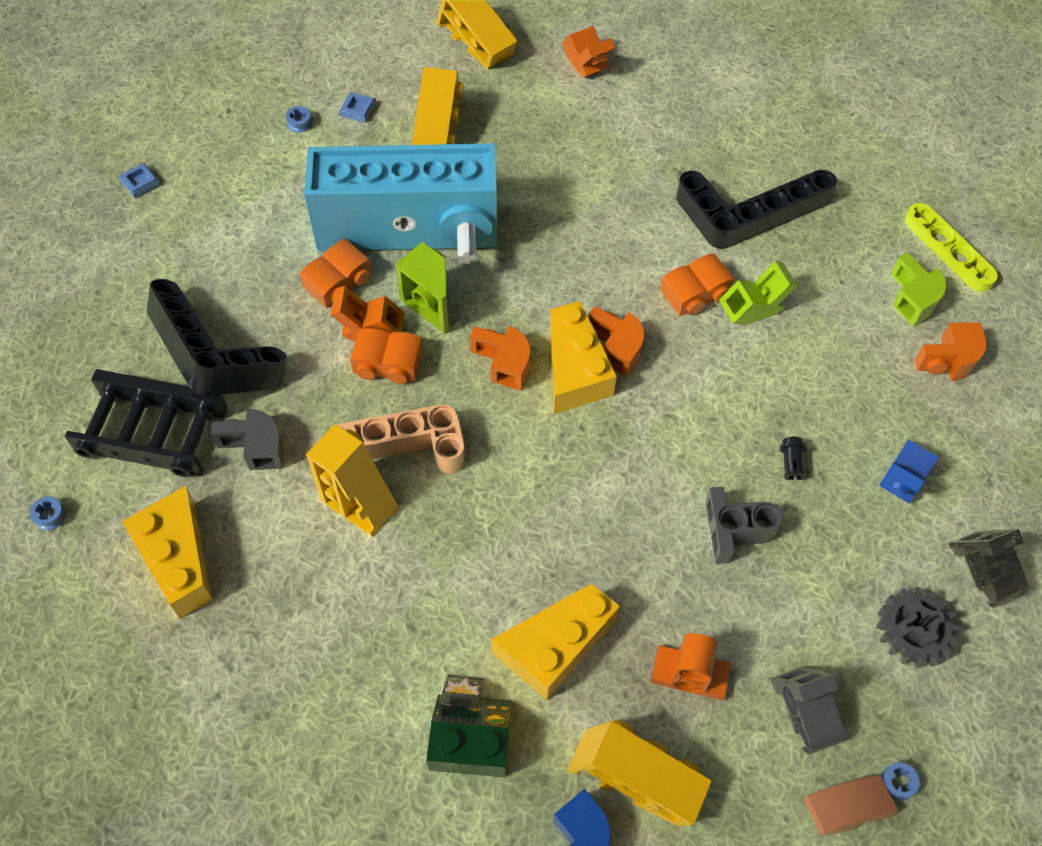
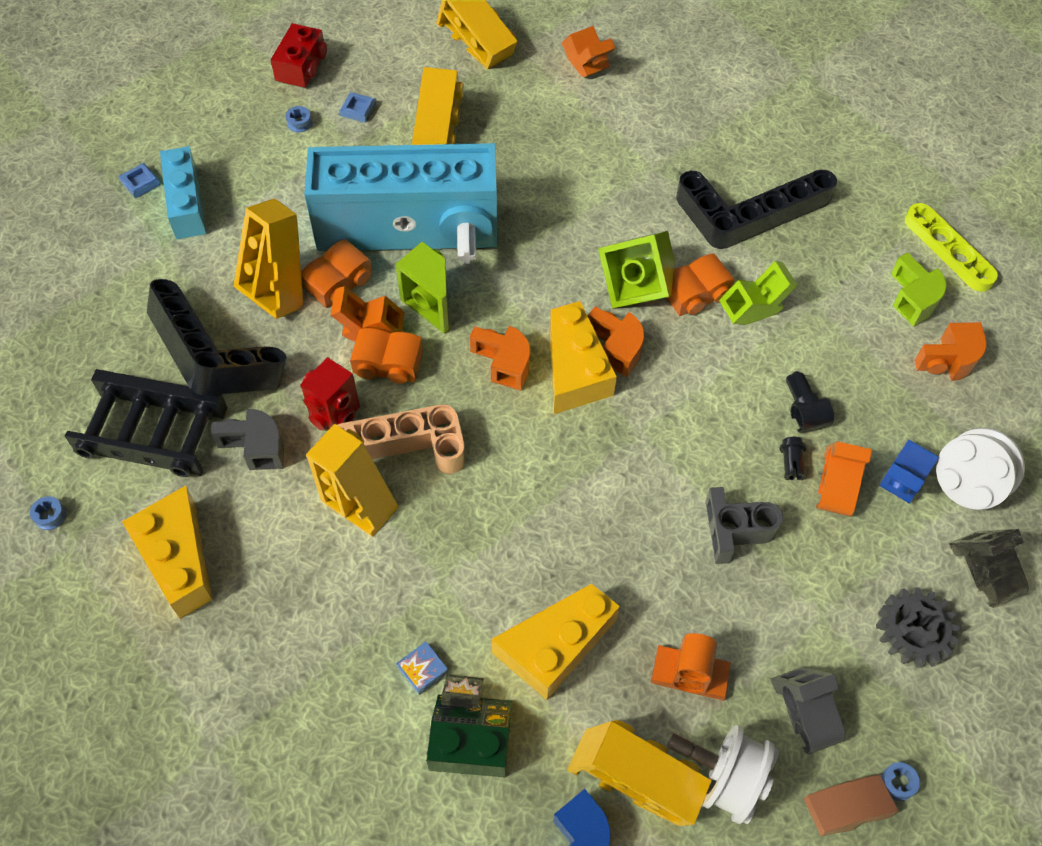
none -> medium azure brick [160,146,206,239]
none -> yellow wedge [233,198,303,319]
none -> red brick [270,23,327,88]
none -> red brick [300,357,360,431]
none -> tile [396,641,448,695]
none -> lime slope [598,230,675,309]
none -> white wheel [667,725,779,824]
none -> black axle [786,371,834,433]
none -> orange tile [816,441,872,517]
none -> white wheel [936,428,1025,510]

